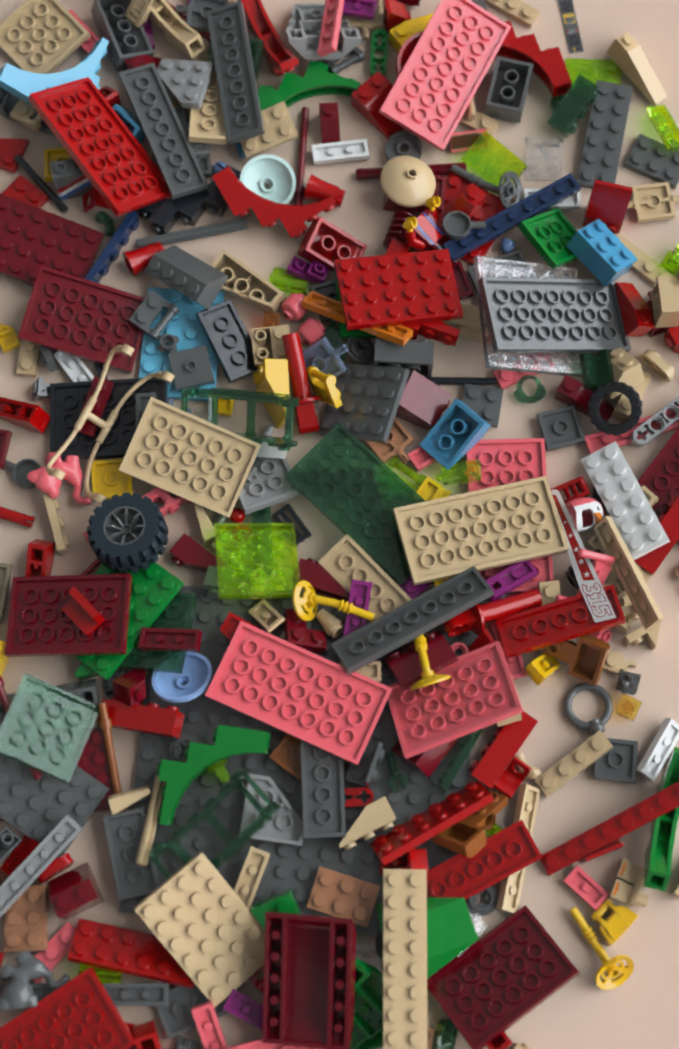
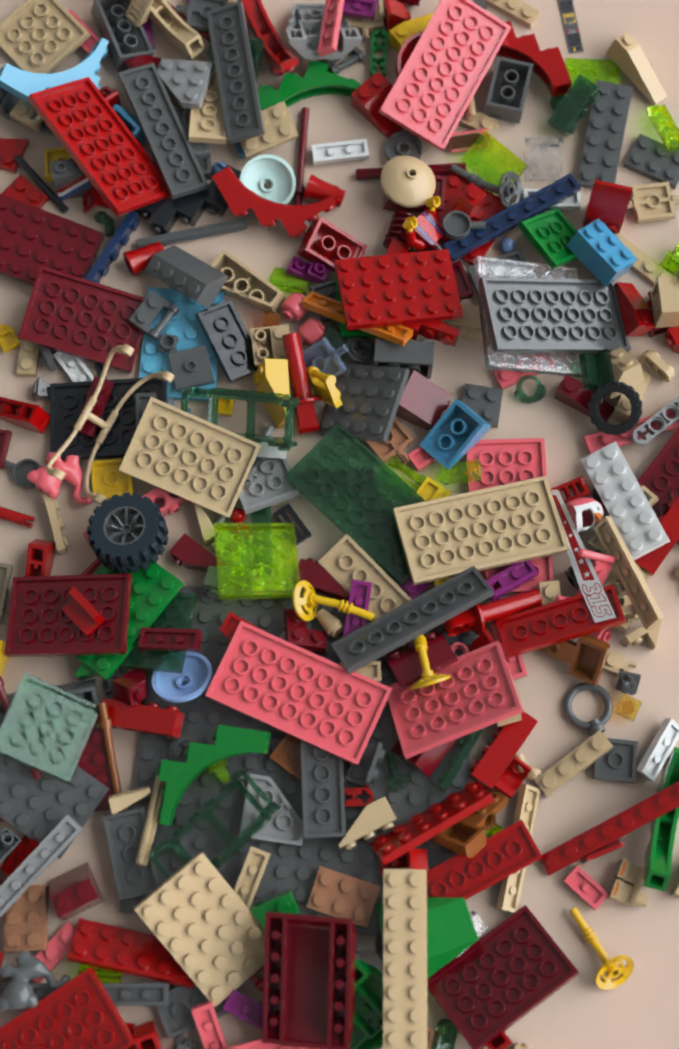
red beam [37,853,74,884] -> none
tan slope [248,598,285,634] -> none
dark red slope [319,102,340,144] -> none
black bar [426,377,496,385] -> none
dark grey gear [465,886,498,916] -> none
yellow slope [526,653,562,685] -> none
dark grey plate [536,405,586,452] -> none
yellow piece [590,898,638,946] -> none

